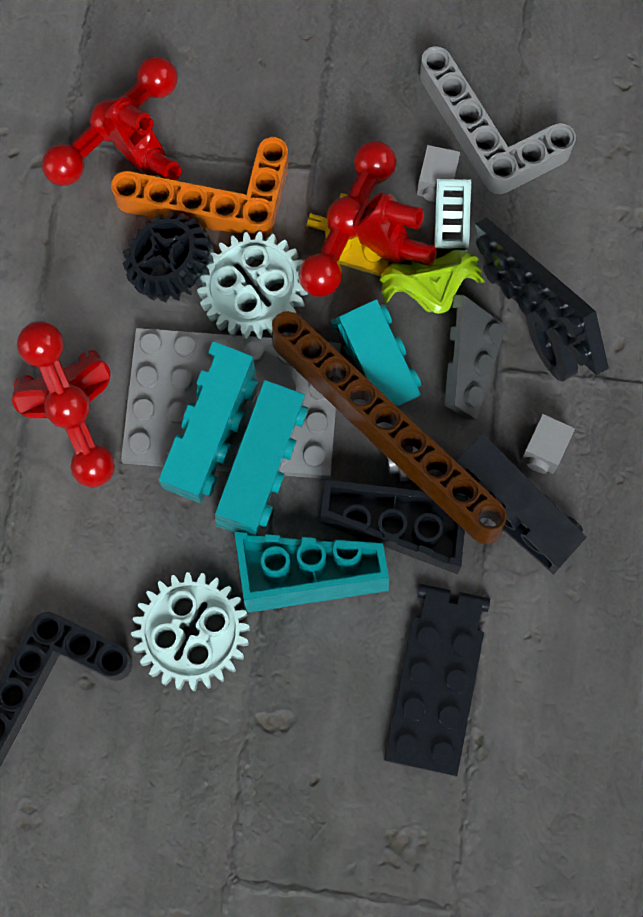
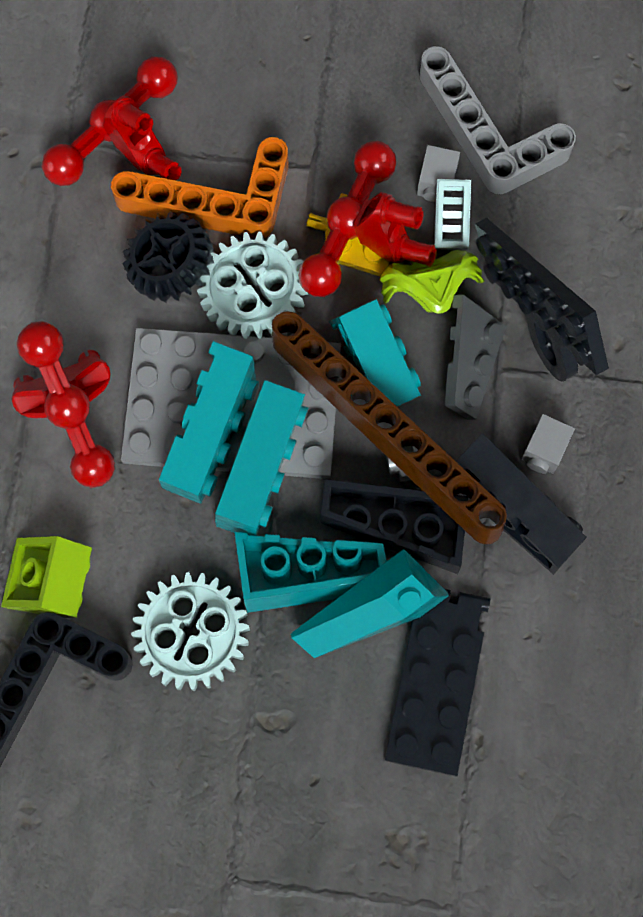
none -> lime slope [1,536,92,618]
none -> teal wedge [291,549,449,658]

